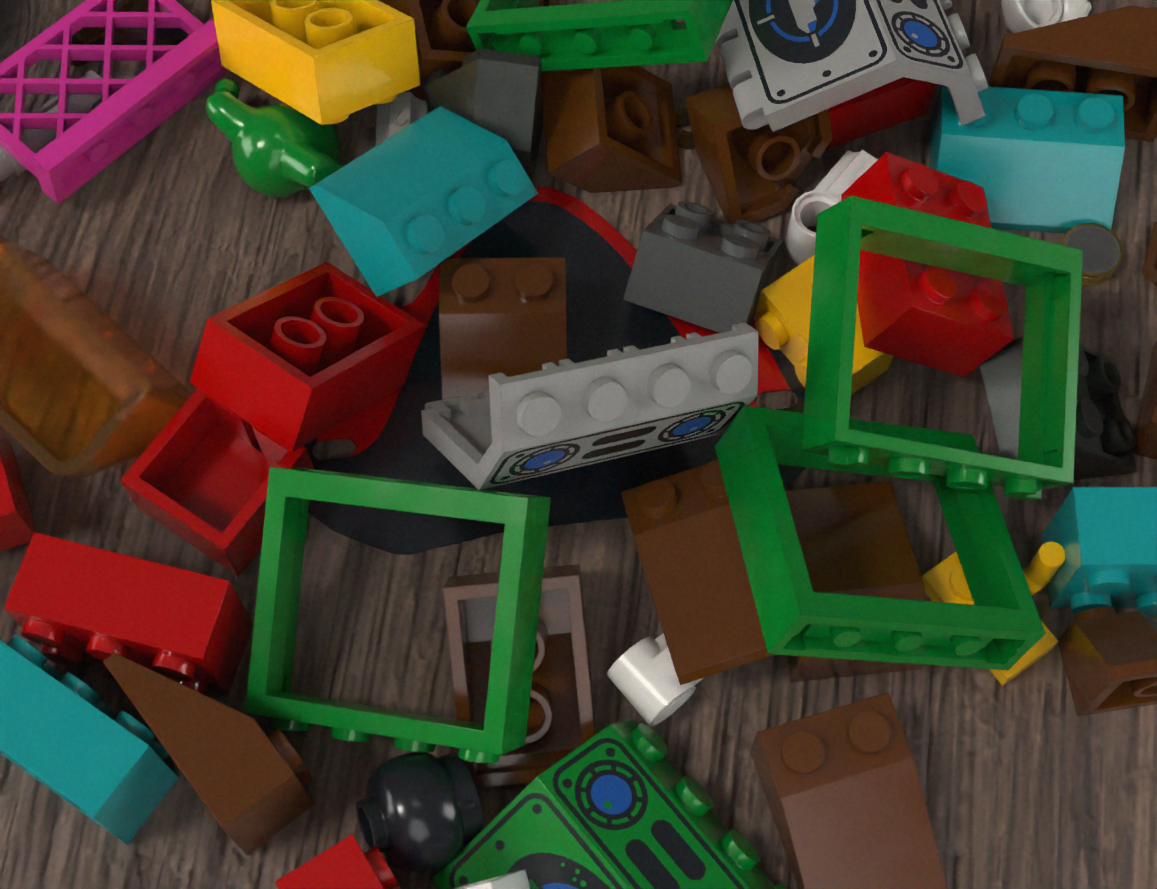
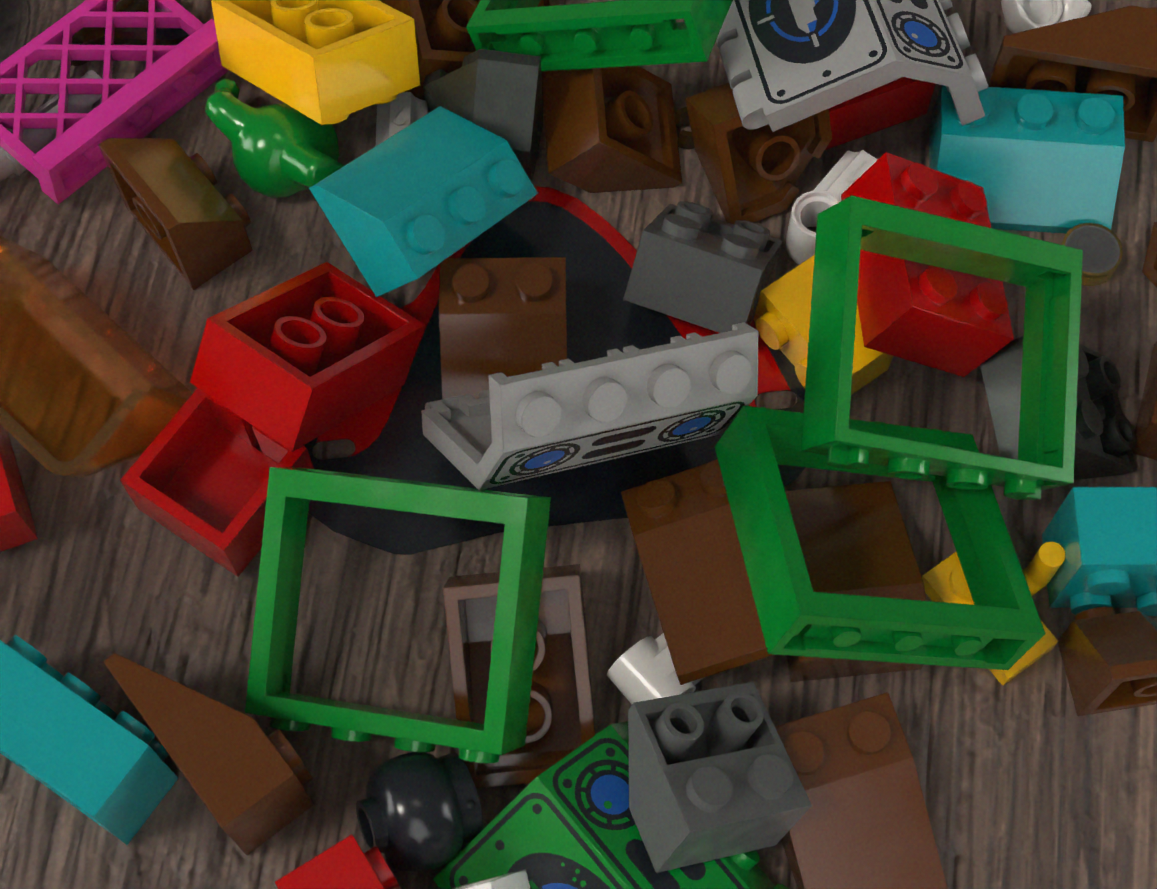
red brick [4,532,253,697] -> none
none -> reddish brown slope [98,138,253,290]
none -> dark grey slope [628,682,812,873]

